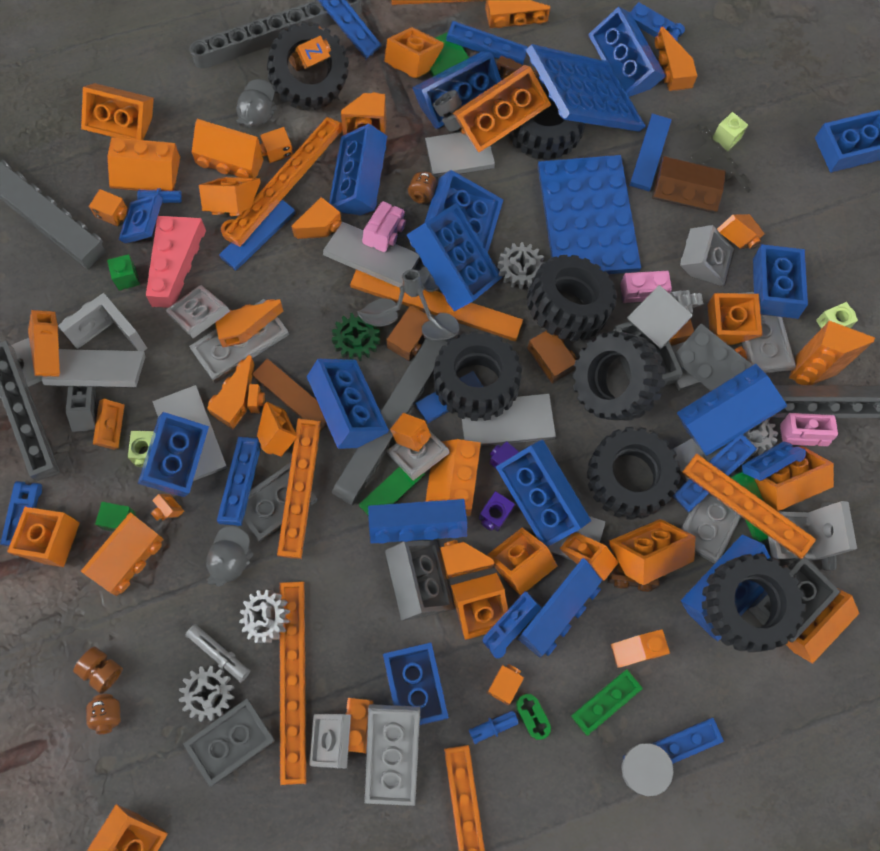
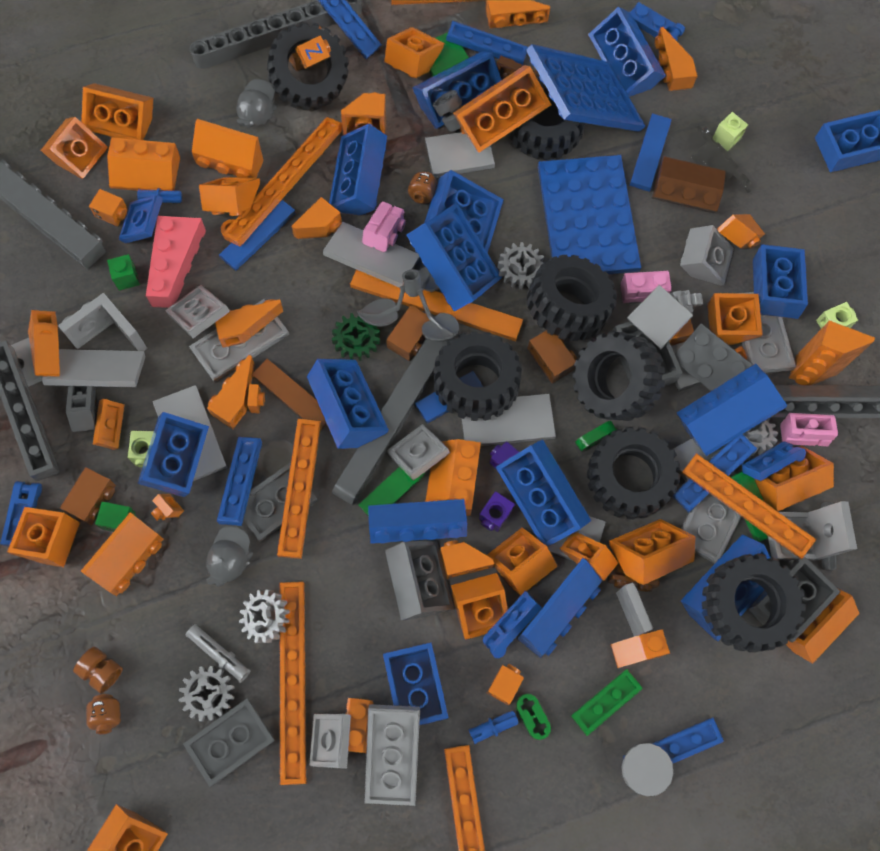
orange slope [257,402,297,457] -> none
orange brick [260,127,293,163] -> none
orange brick [390,413,431,452] -> none
none -> orange slope [40,117,108,179]
none -> dark orange brick [60,467,116,526]
none -> green beam [575,420,617,452]
none -> light grey tile [616,582,653,637]

